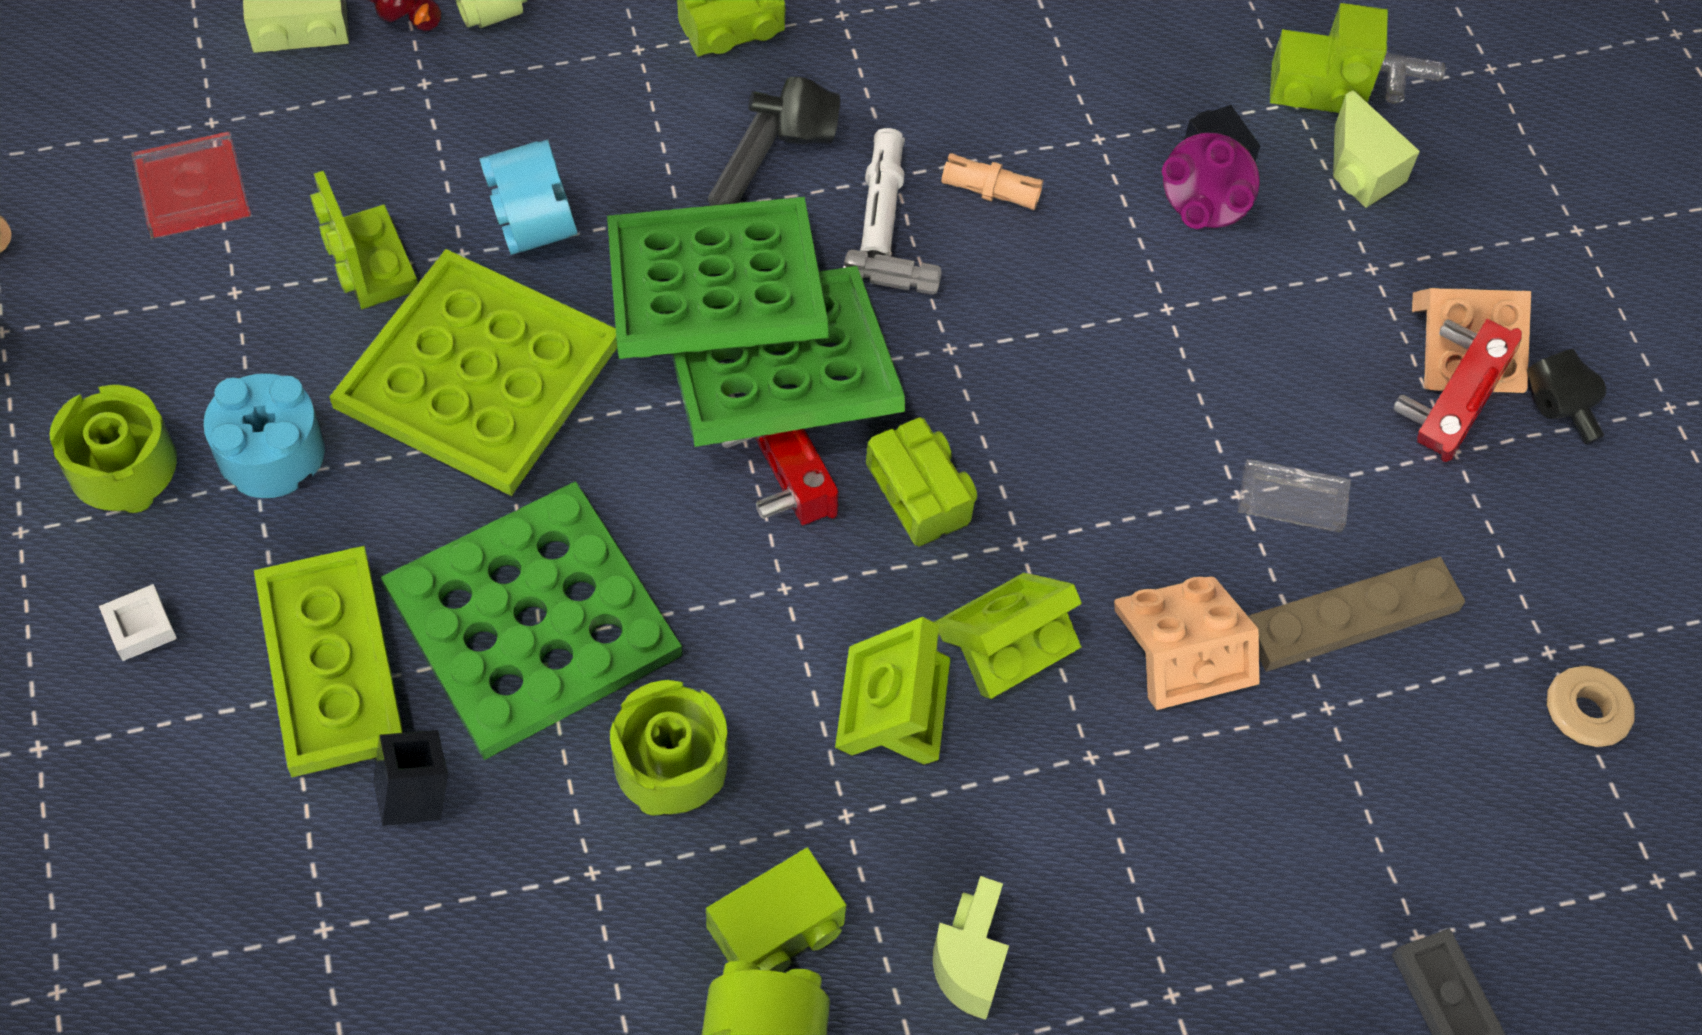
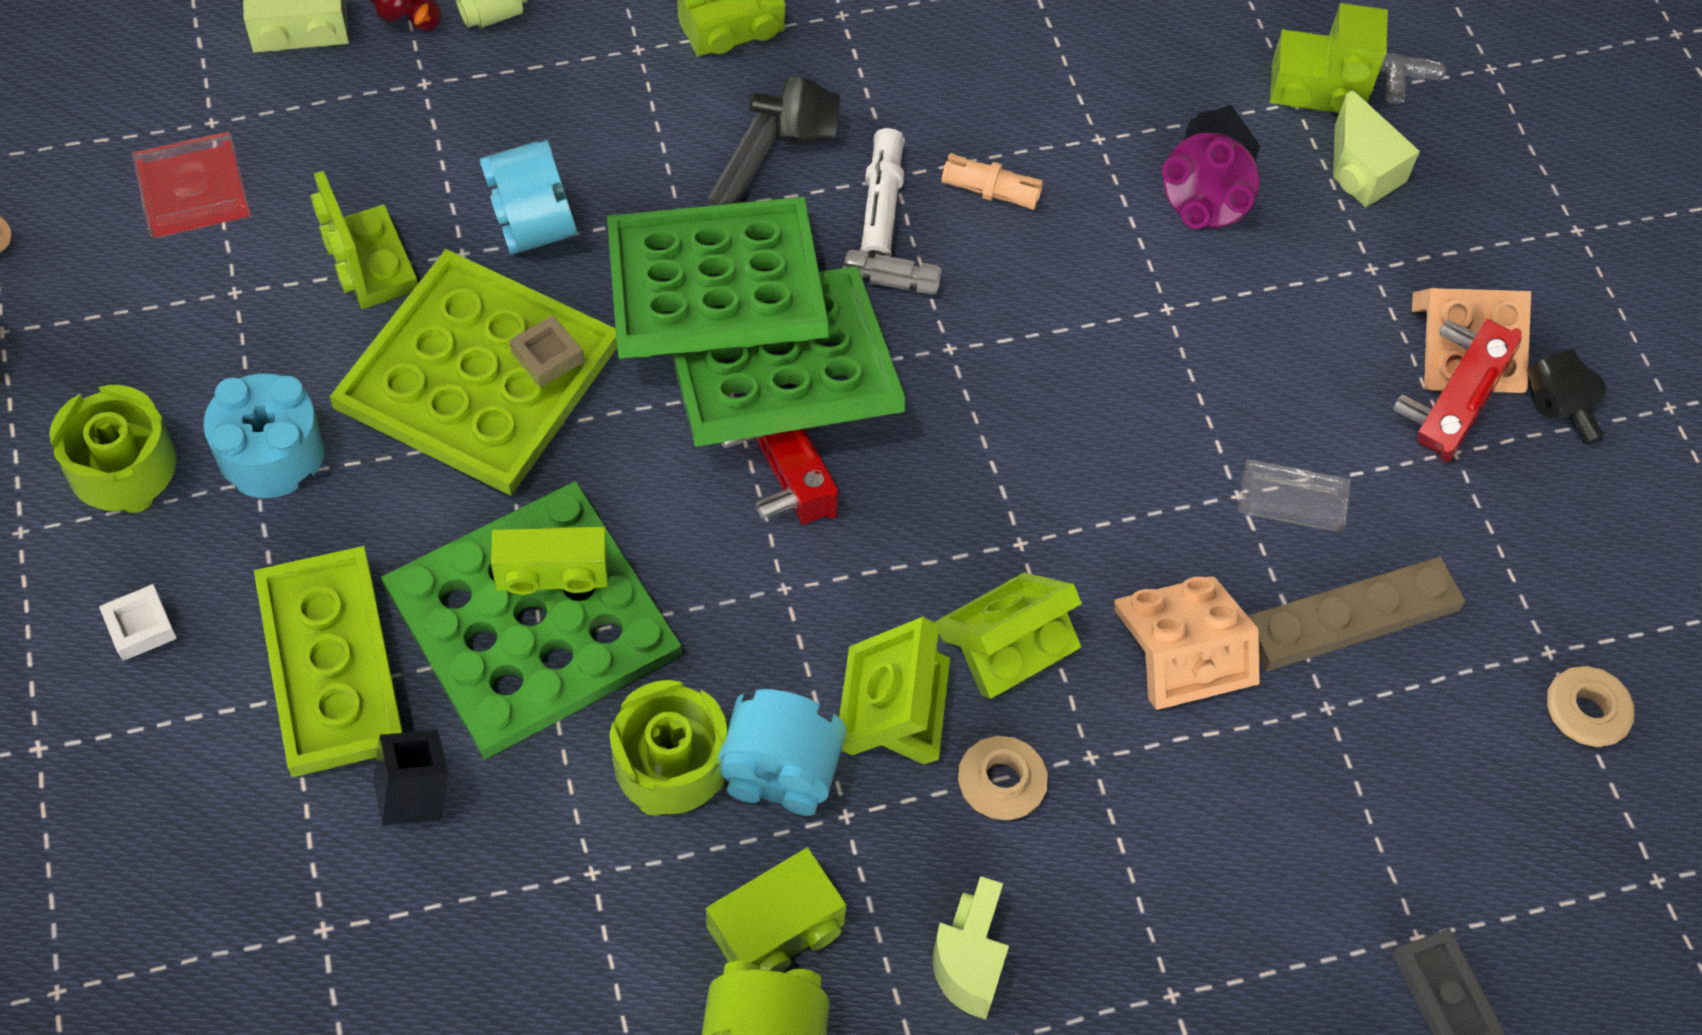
lime brick [866,417,977,547] -> none
none -> lime piece [491,527,608,595]
none -> dark tan plate [509,315,584,388]
none -> medium azure brick [717,689,847,816]
none -> tan piece [958,736,1048,821]

